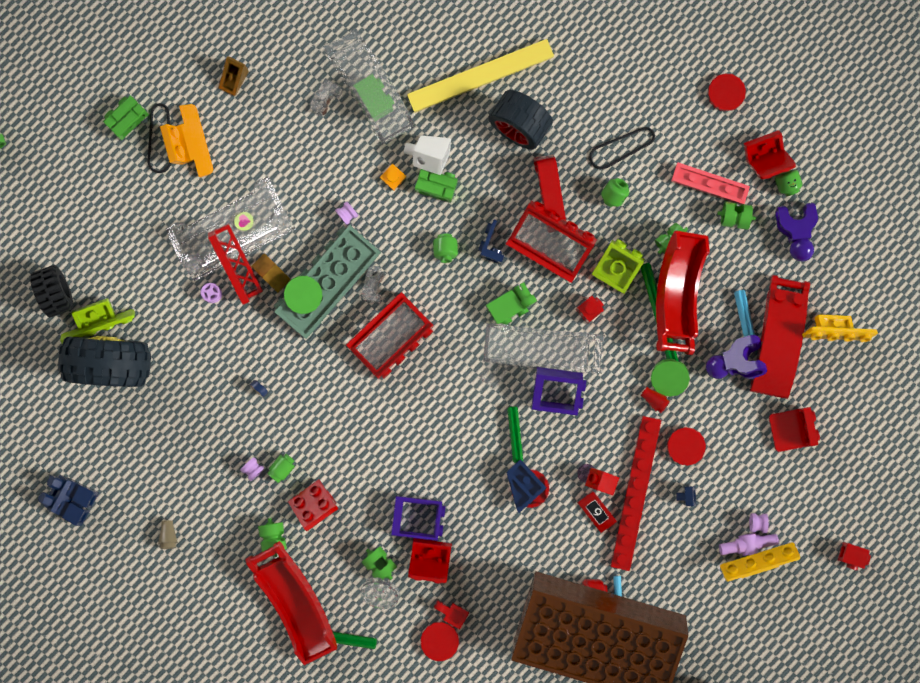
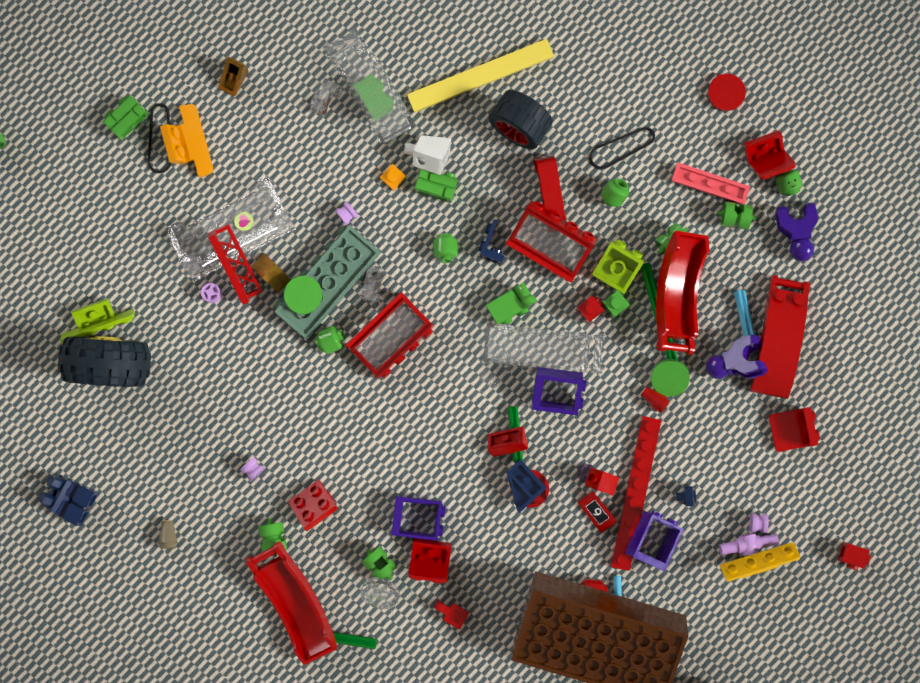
black tyre [30,265,73,318] -> none
dark blue tile [250,380,268,398] -> none
bright green brick [267,454,295,483] -> none
red tile [420,622,459,661] -> none
red tile [667,427,706,466] -> none
yellow bracket [803,314,878,342] -> none
none -> bright green head [315,326,345,354]
none -> red slope [488,426,528,457]
none -> bright green brick [602,290,630,319]
none -> dark purple window [625,510,684,572]

